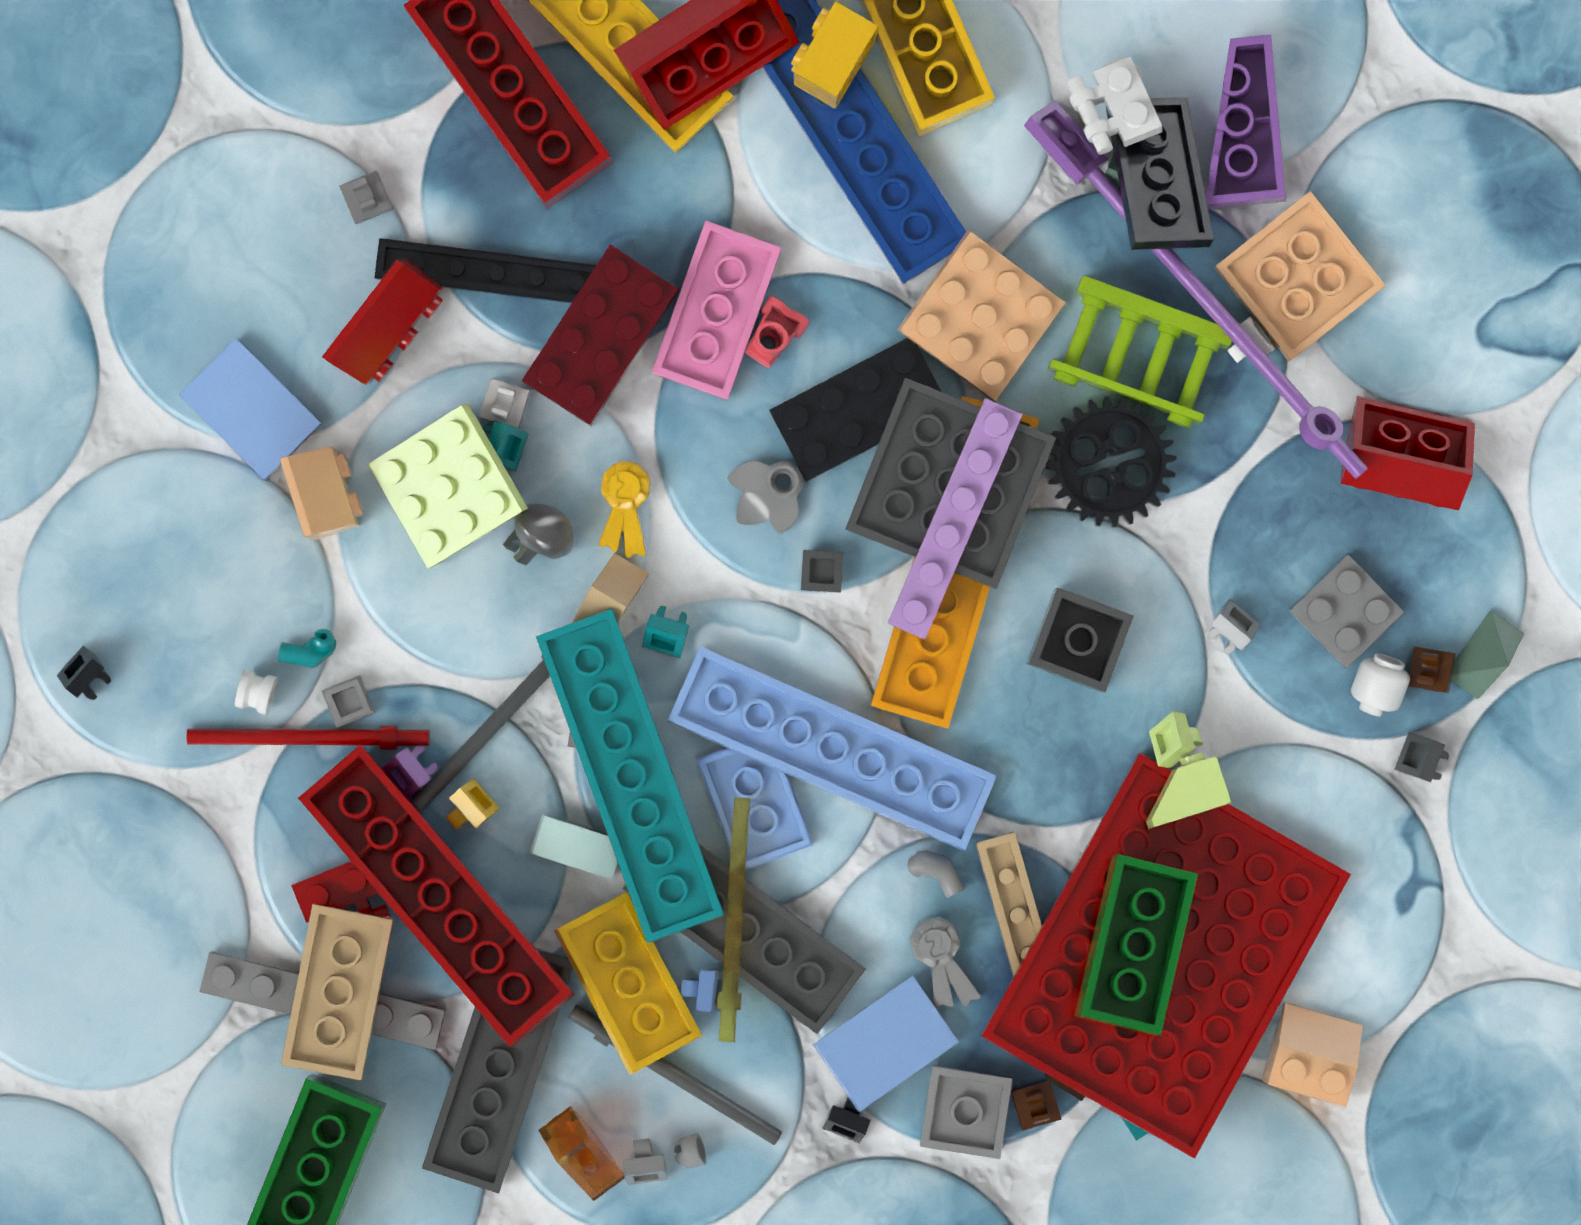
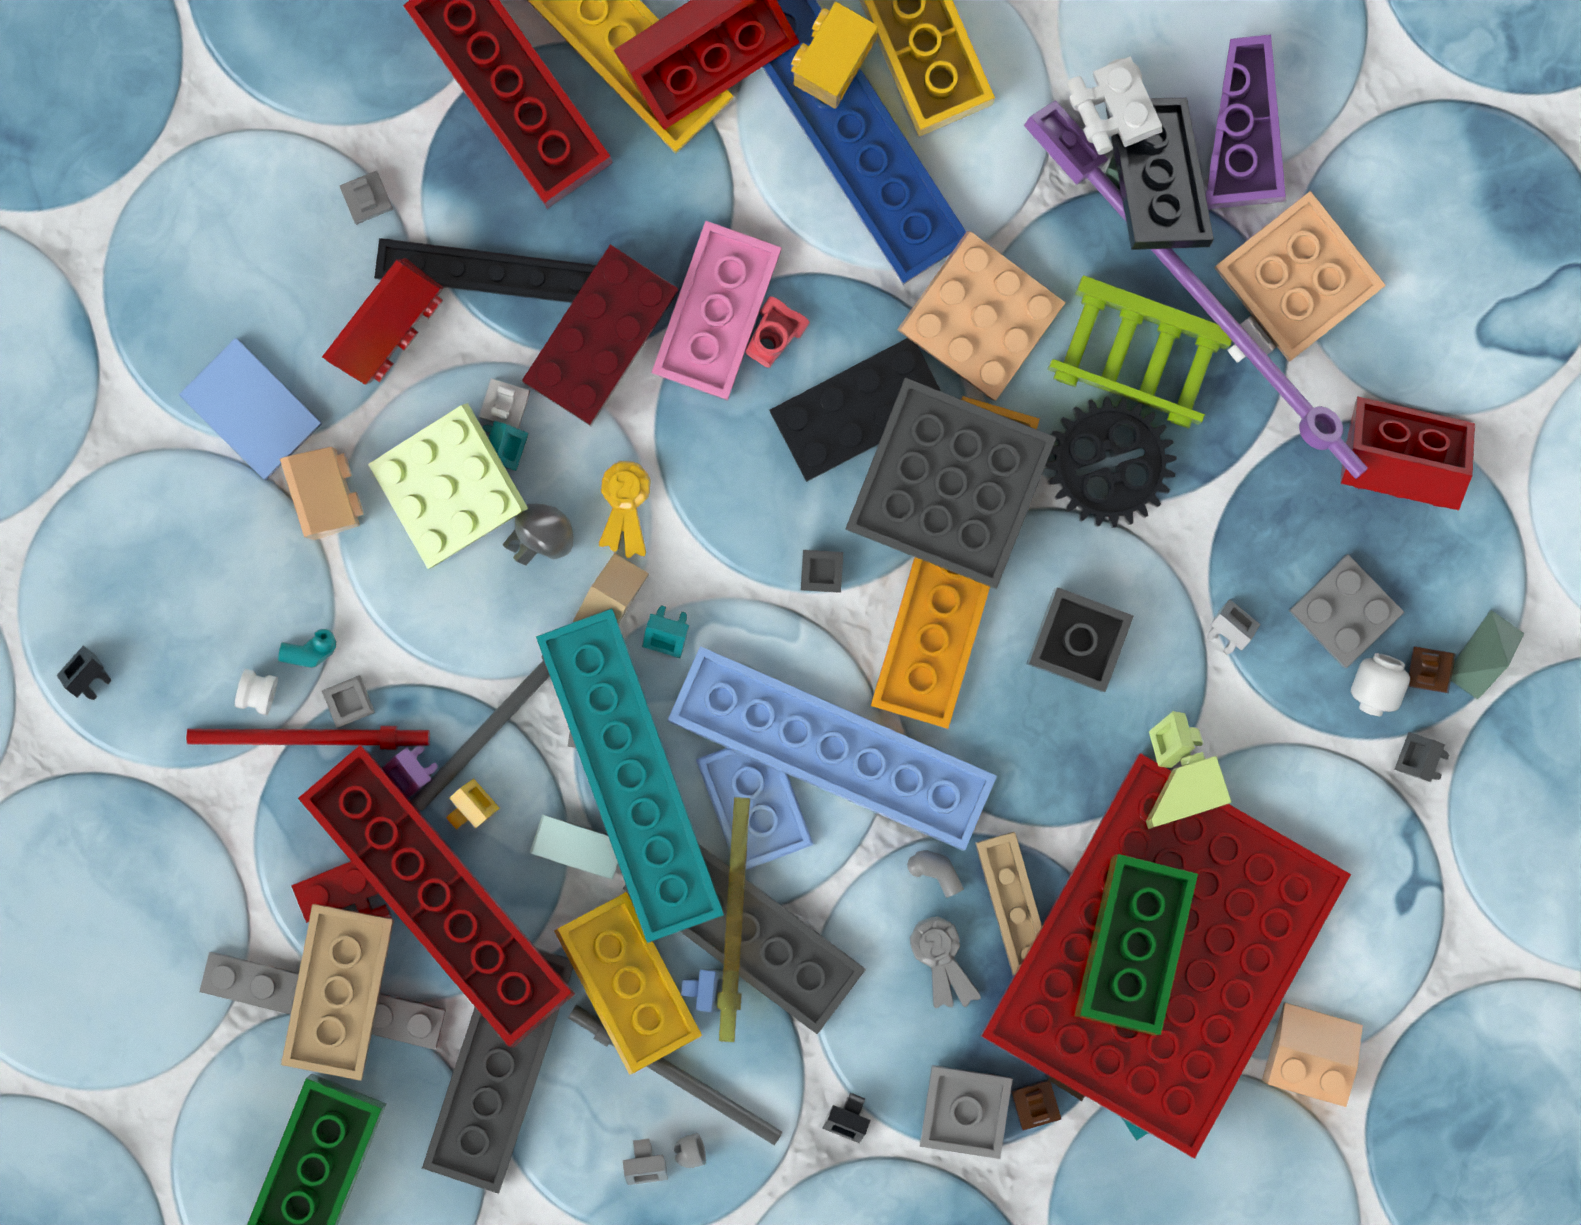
clear orange slope [538,1106,625,1201] -> none
light grey plate [727,460,803,534] -> none
light blue tile [813,975,959,1112] -> none
lavender plate [888,398,1023,639] -> none

